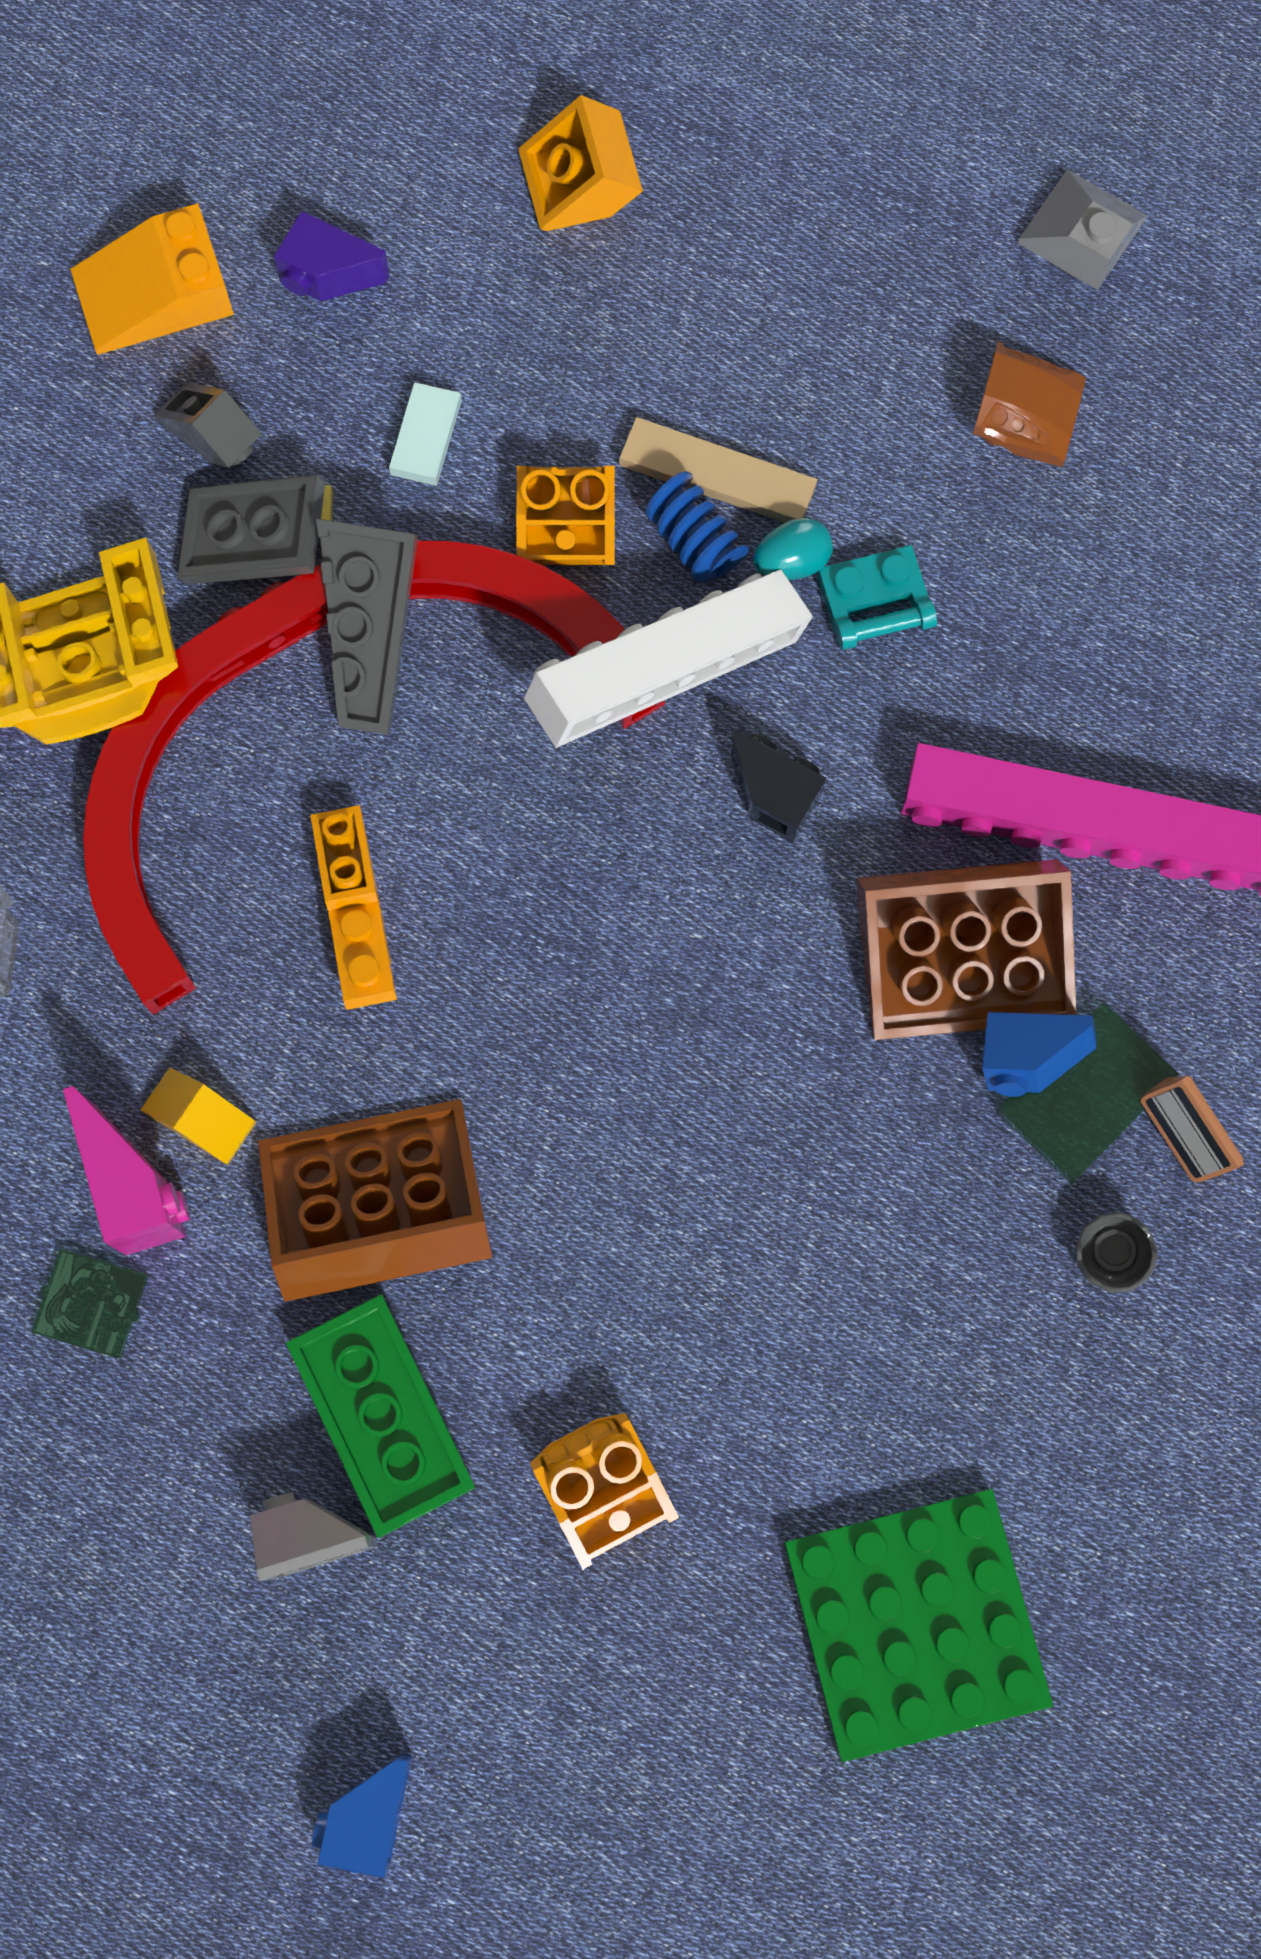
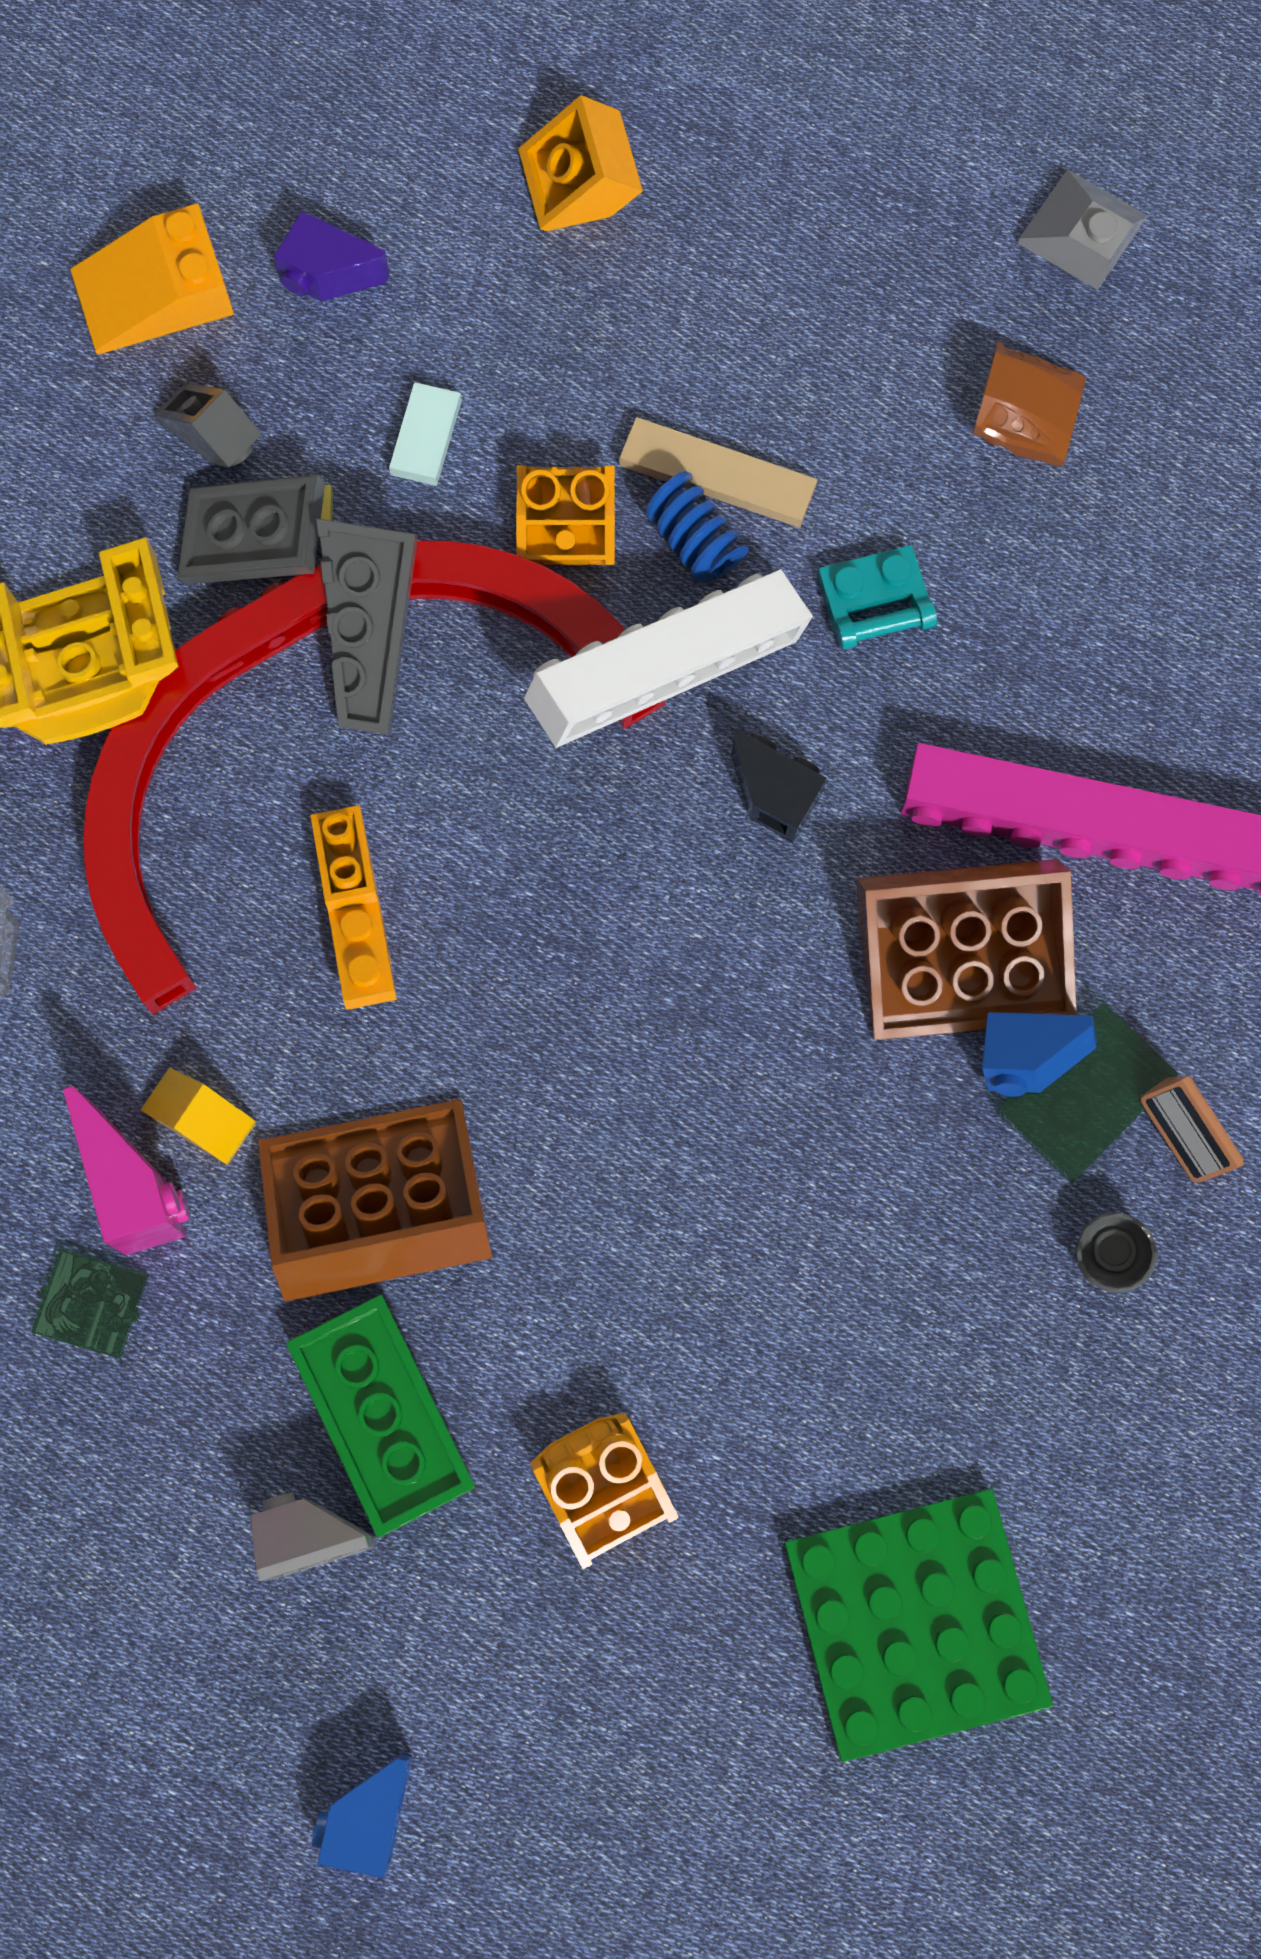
teal animal [753,518,833,580] -> none

